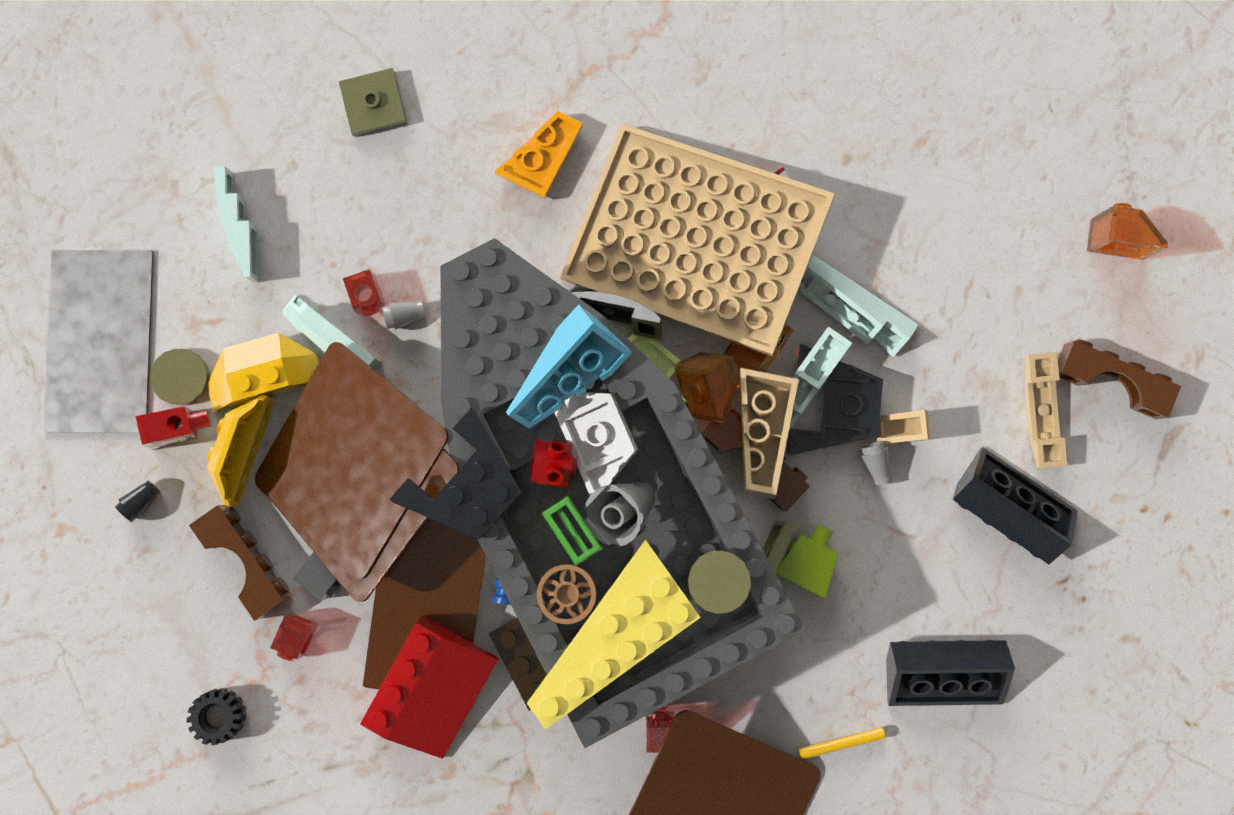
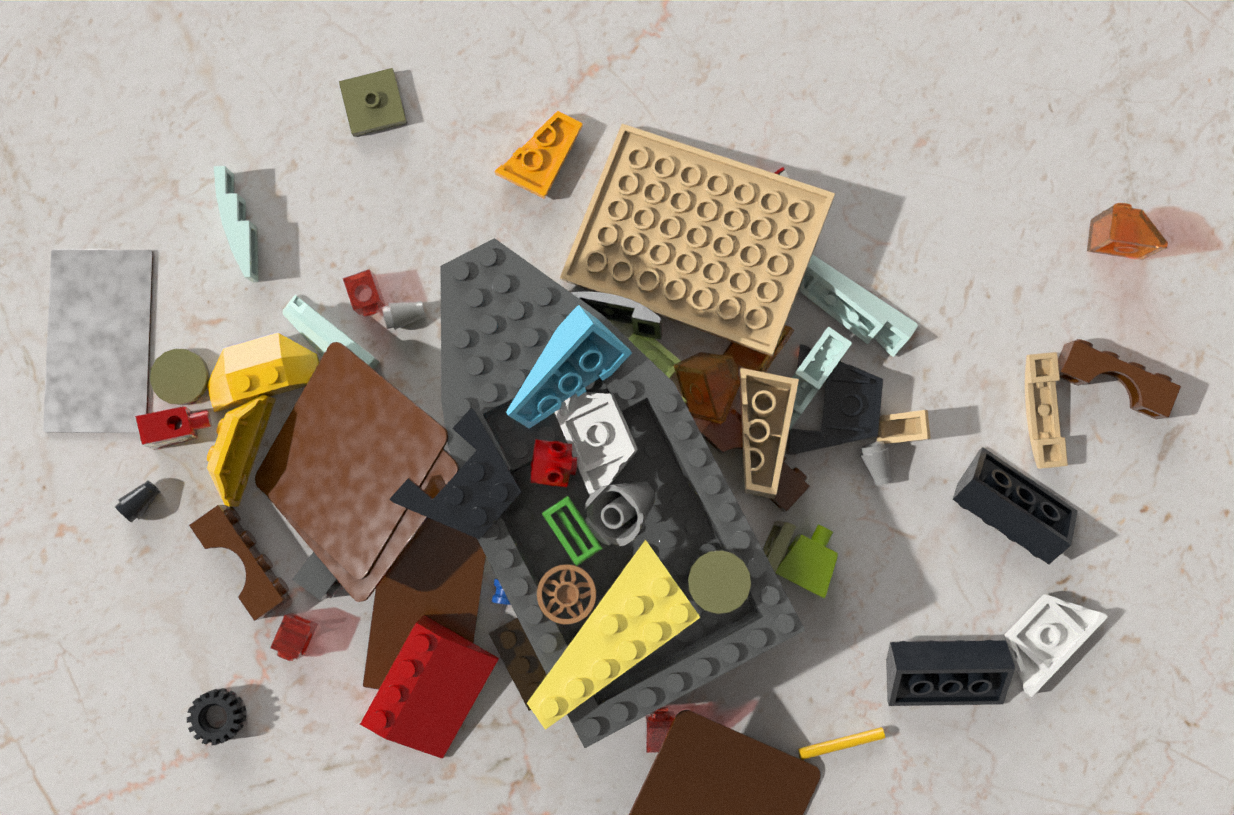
none -> white wing [1004,594,1108,697]

